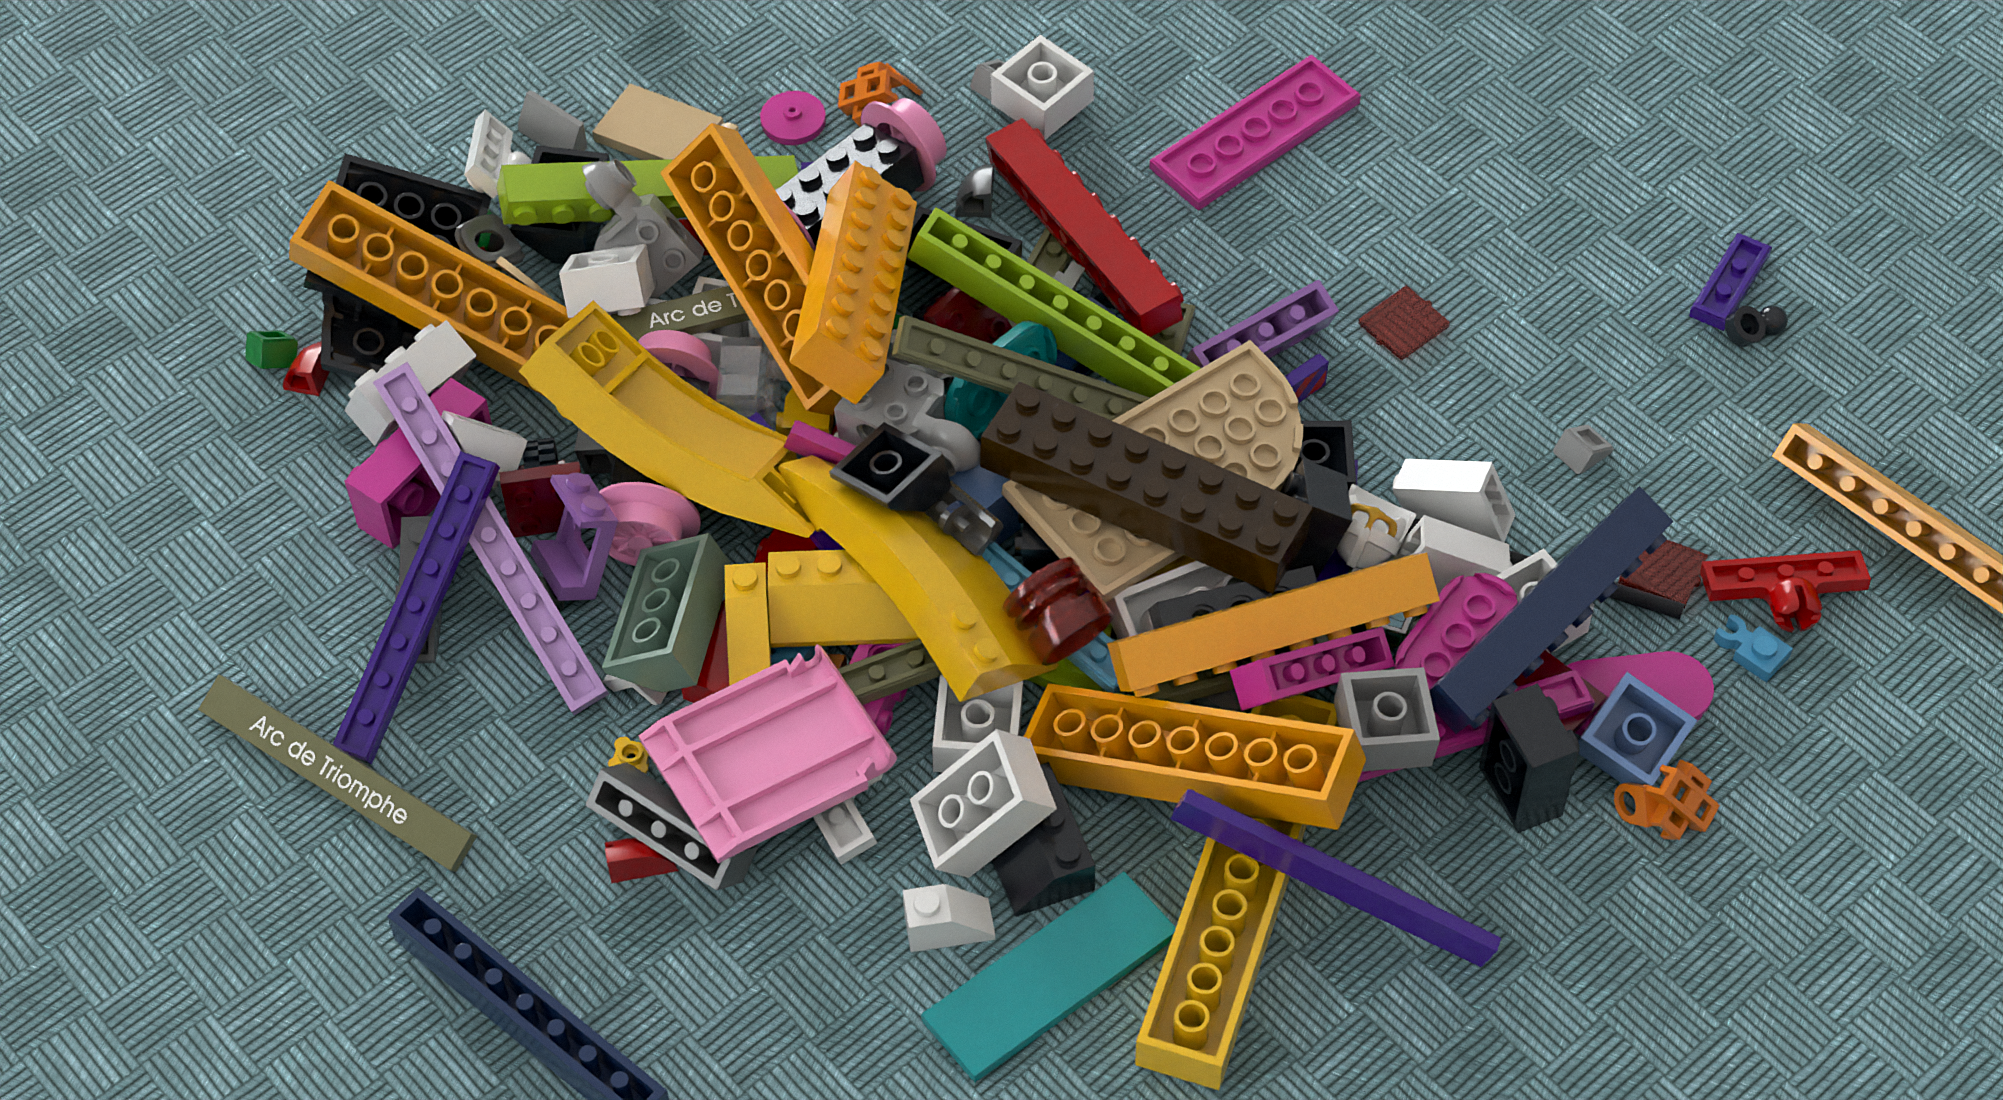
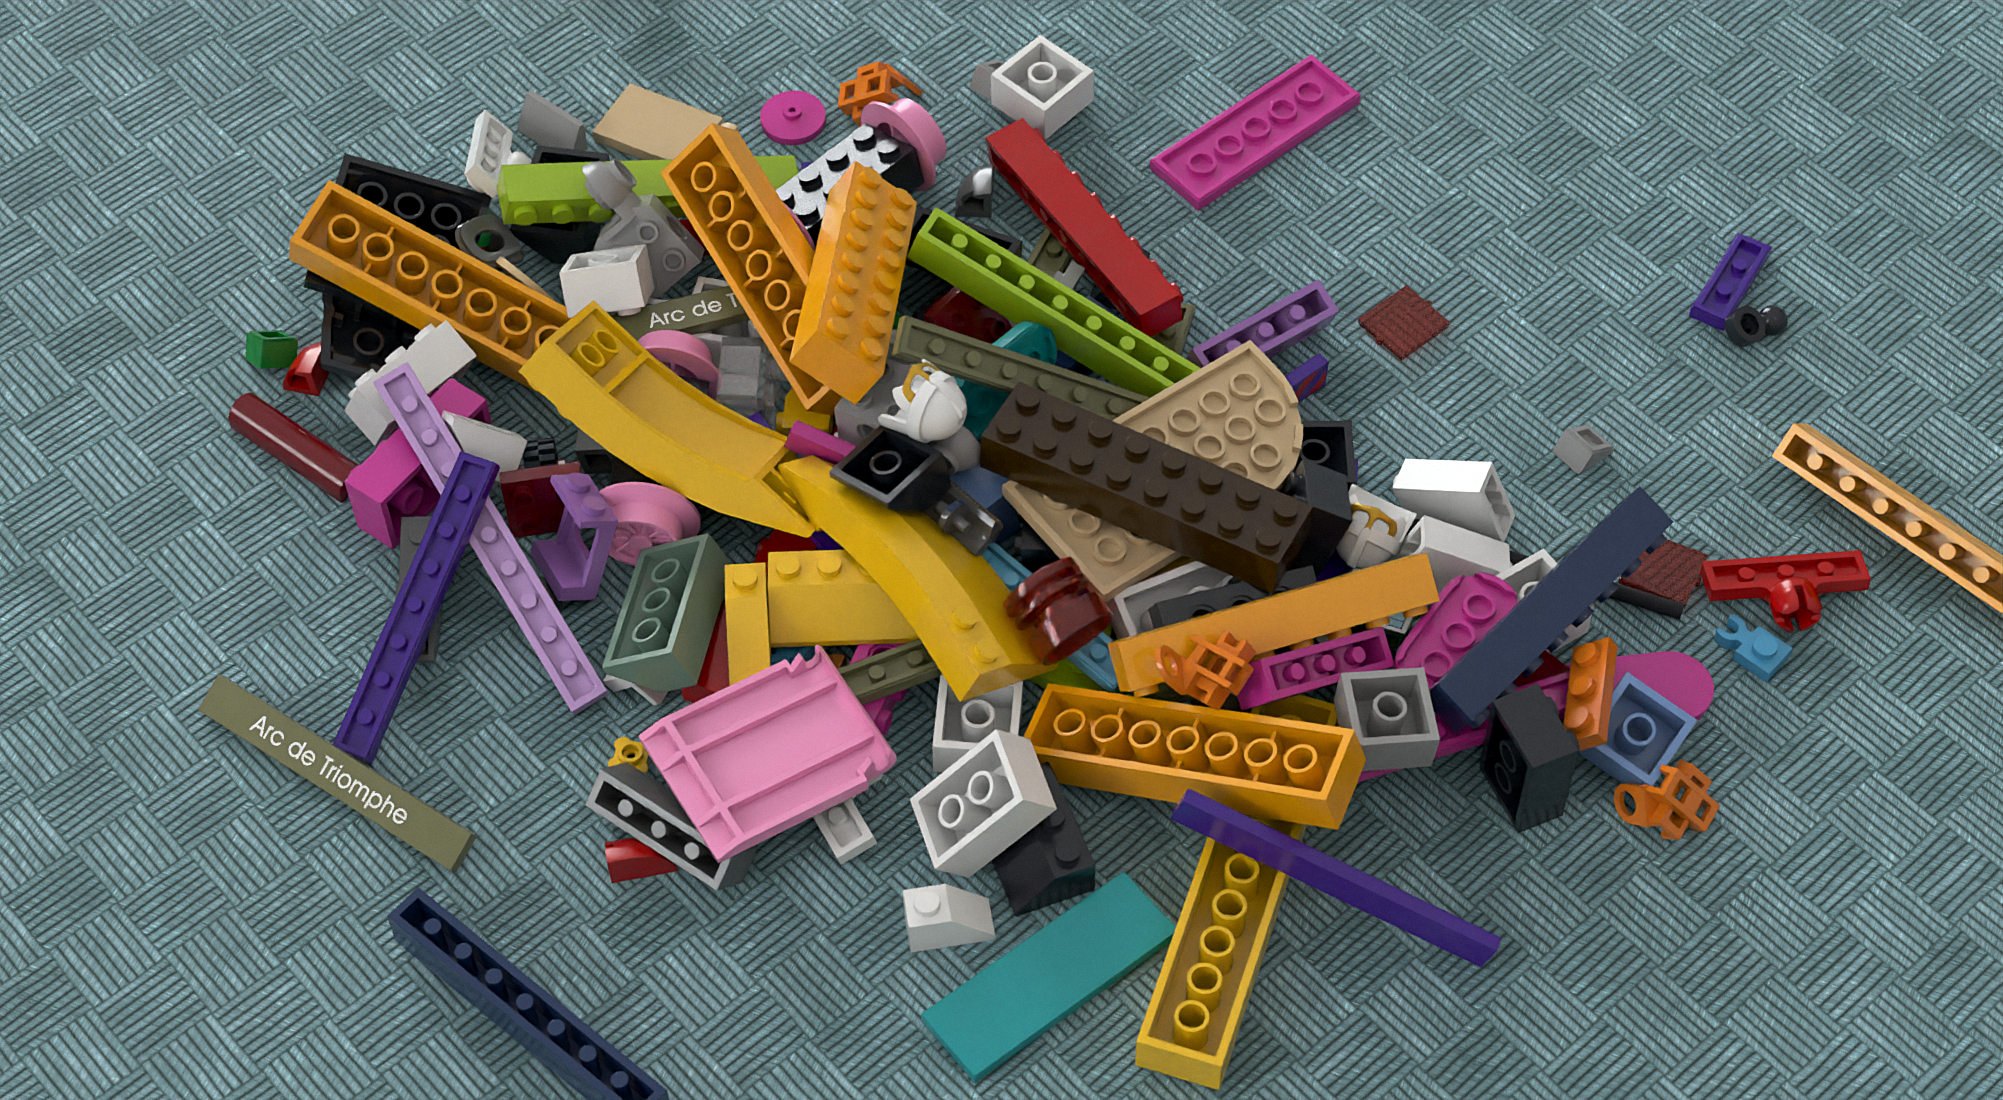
none -> dark red brick [228,393,359,503]
none -> white helmet [878,359,967,443]
none -> orange piece [1155,629,1256,711]
none -> orange plate [1563,637,1618,751]

